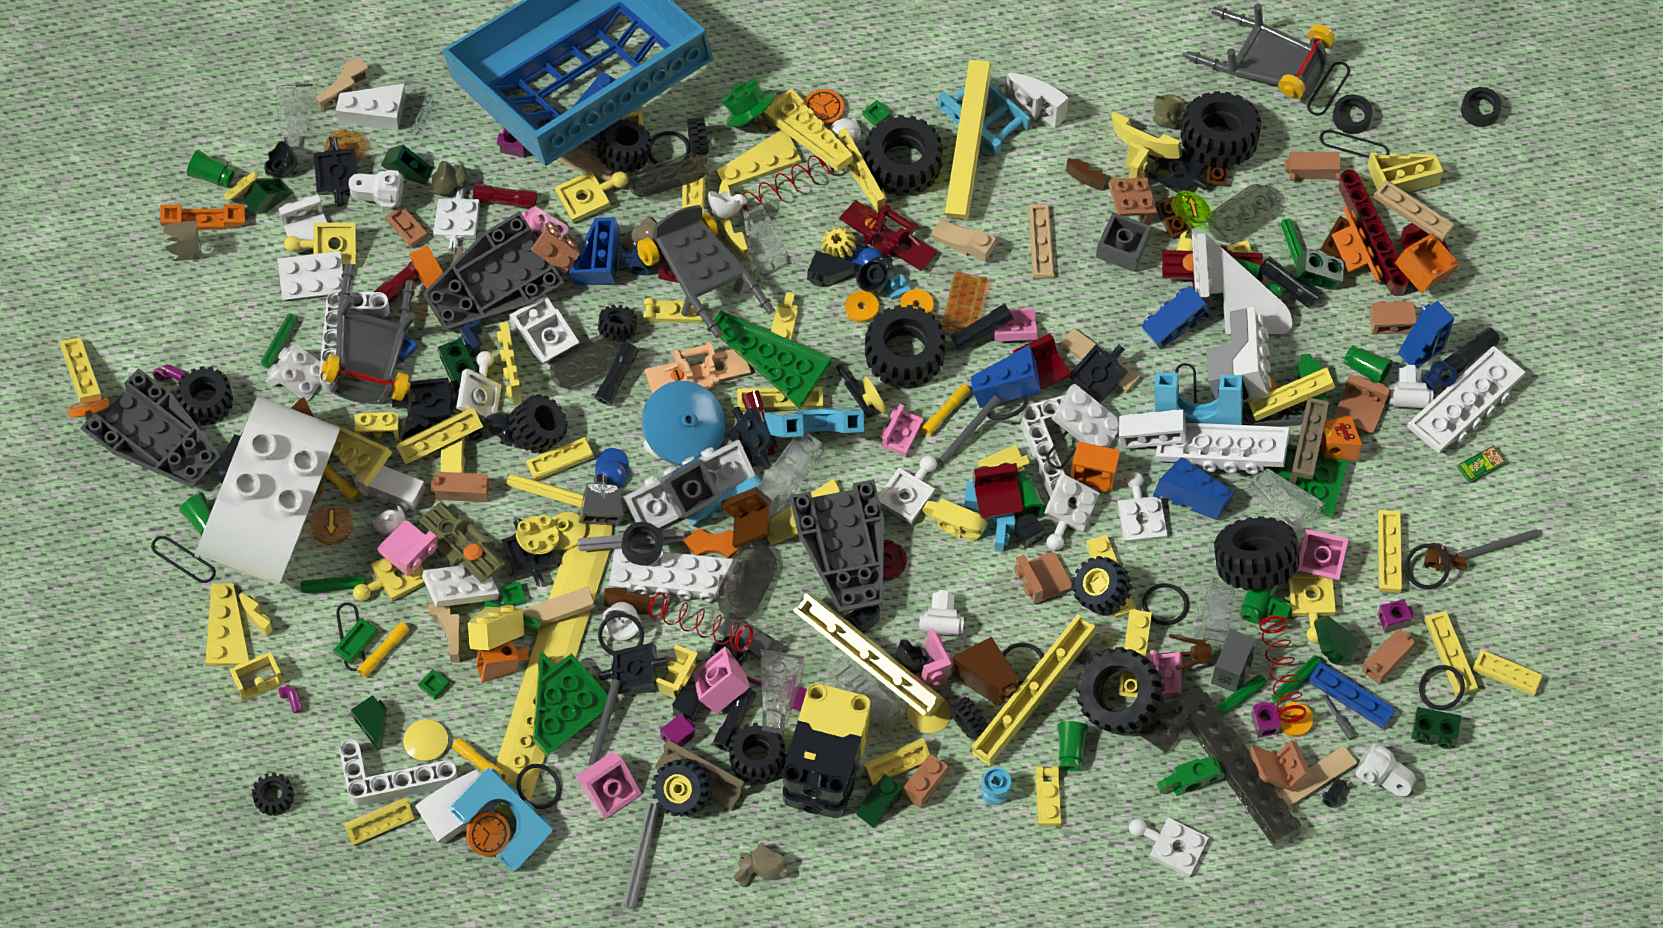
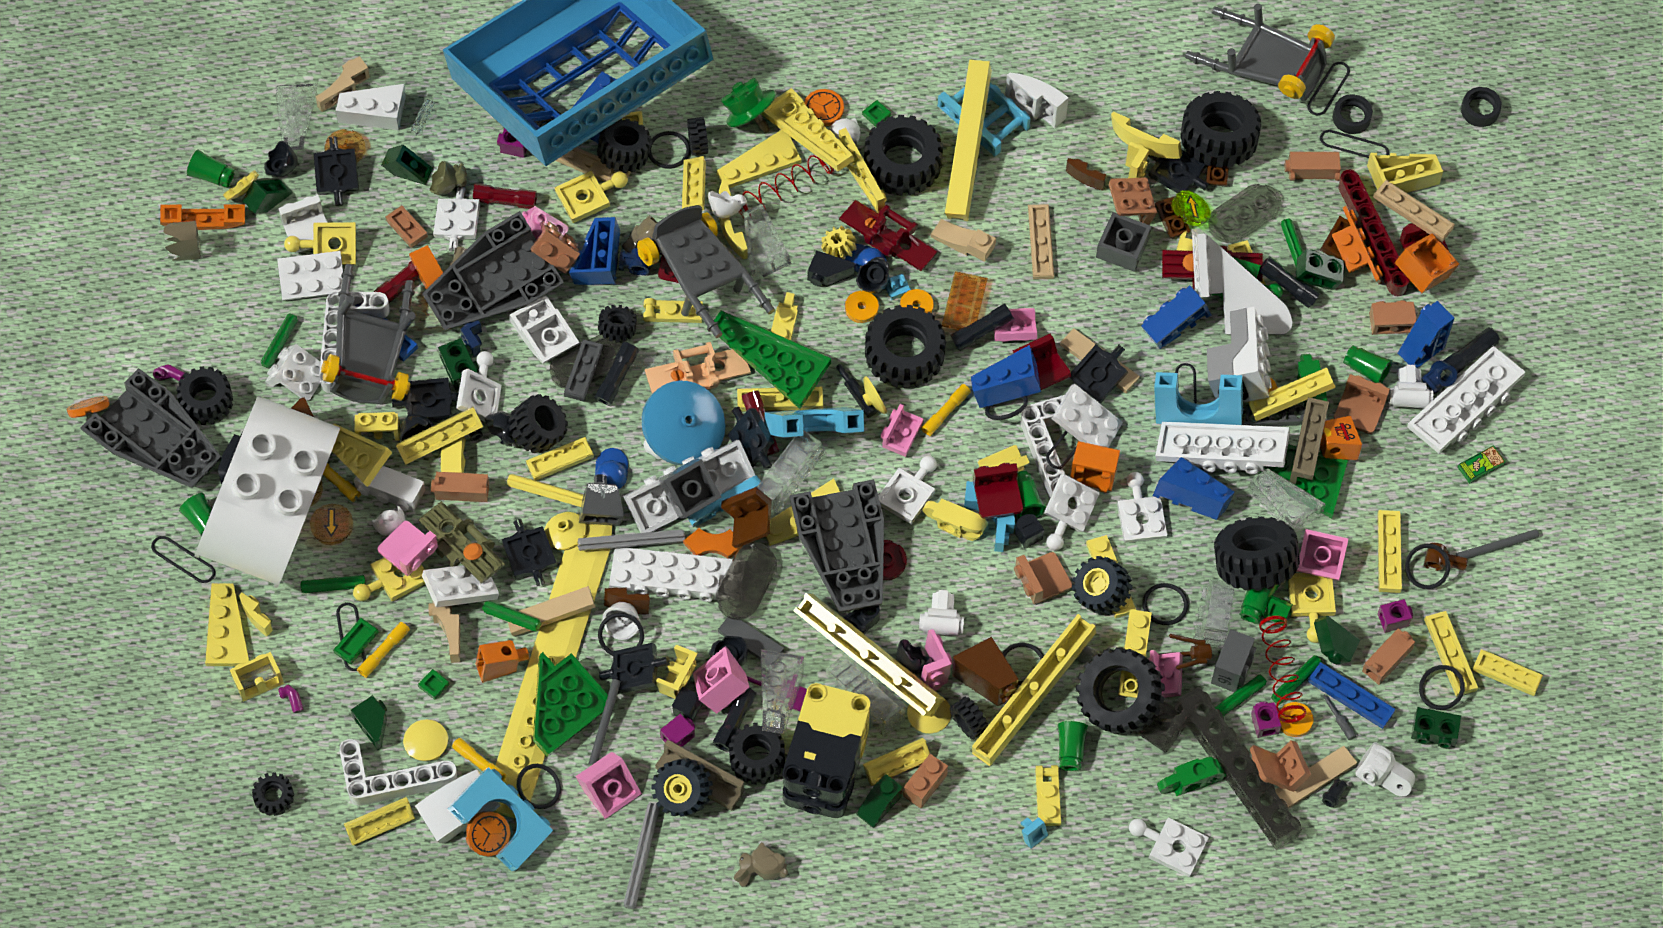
light yellow plate [60,337,101,404] -> none
white piece [349,170,403,209] -> none
light yellow wedge [468,605,525,650] -> none
light yellow wing [497,322,522,405] -> none
green tile [499,582,526,607] -> none
light yellow dish [516,515,560,554] -> none
black tyre [621,522,663,566] -> none
clear smoke tile [628,153,709,197] -> none
red piece [648,592,753,652] -> none
dark grey piece [939,395,1001,464] -> none
medium azure wheel [981,767,1011,805] -> none
white brick [1119,410,1186,449] -> none
olive hair [1153,94,1185,129] -> none
none -> dark grey tile [564,339,603,402]
none -> medium azure tile [1021,817,1048,849]

